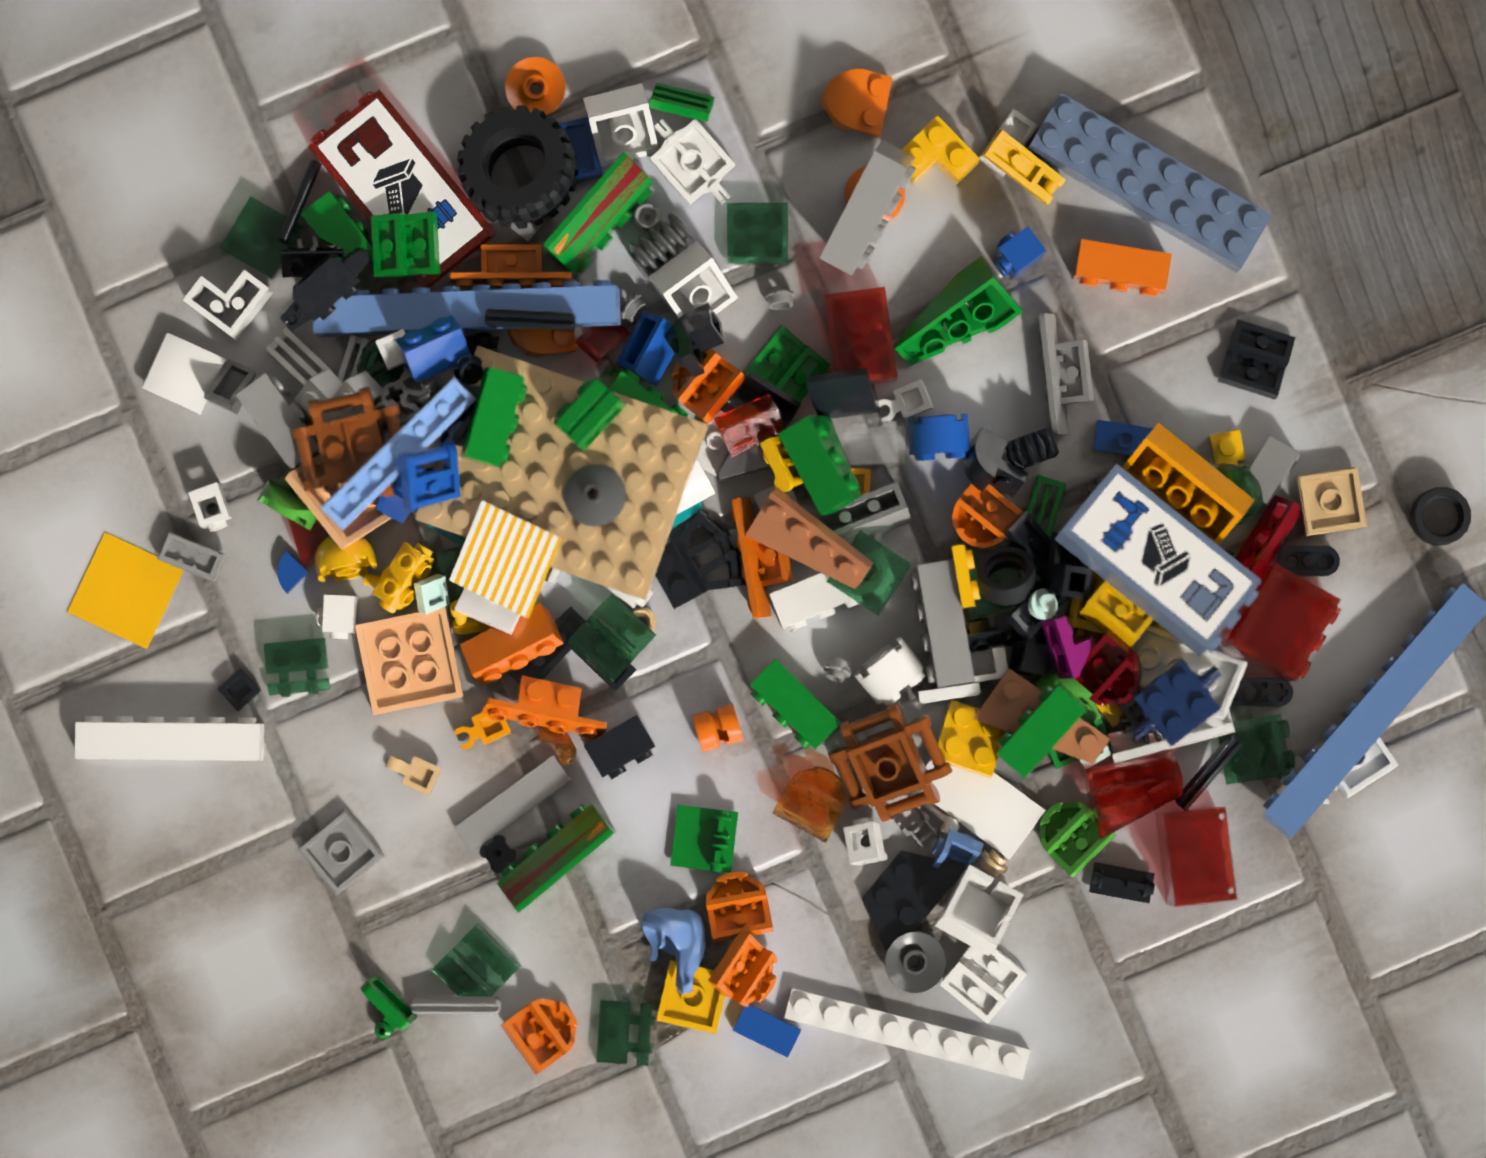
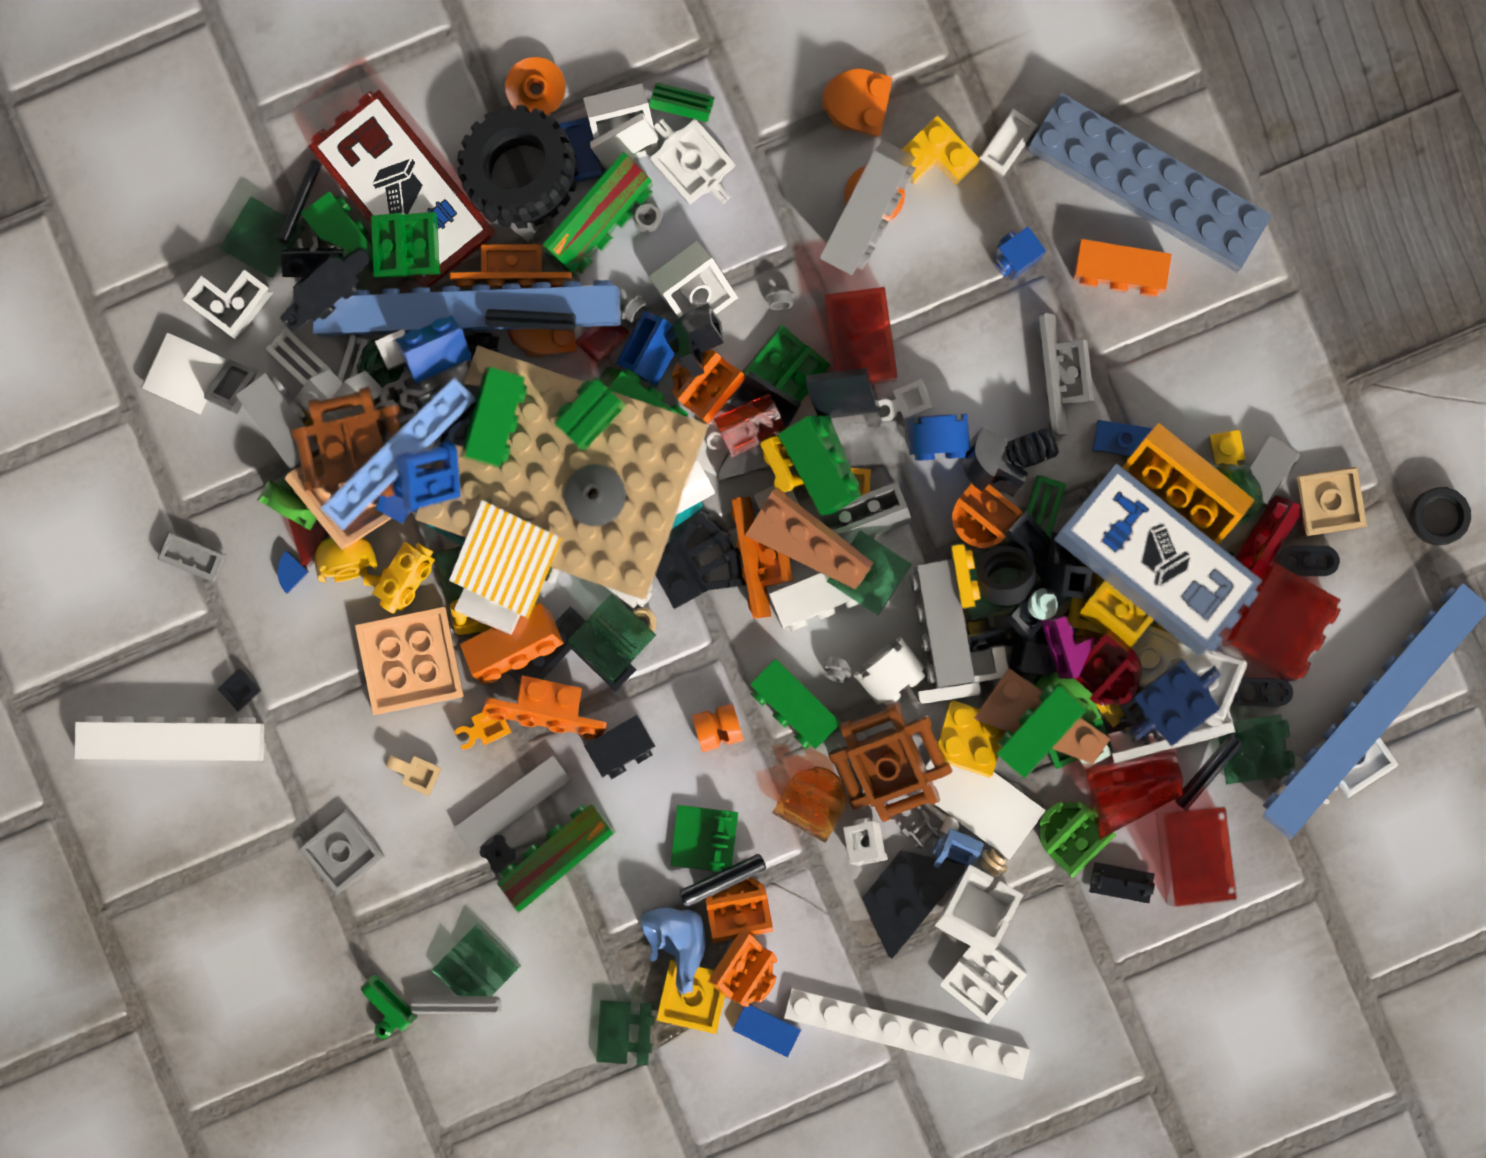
yellow sticker [67,532,184,649] -> none
white brick [188,482,232,532] -> none
clear green plate [264,638,331,698] -> none
white brick [317,595,358,639] -> none
light aqua plate [414,574,450,614] -> none
black plate [454,355,484,385] -> none
orange slope [500,998,577,1075] -> none
clear orange arm [538,726,577,765] -> none
dark grey piece [627,213,695,278] -> none
clear green plate [727,202,788,265] -> none
dark grey dish [885,931,946,993] -> none
green wedge [893,256,1023,366] -> none
yellow plate [981,130,1065,206] -> none
black slope [1217,319,1296,400] -> none
none -> white tile [590,113,659,168]
none -> black axle [679,854,766,906]

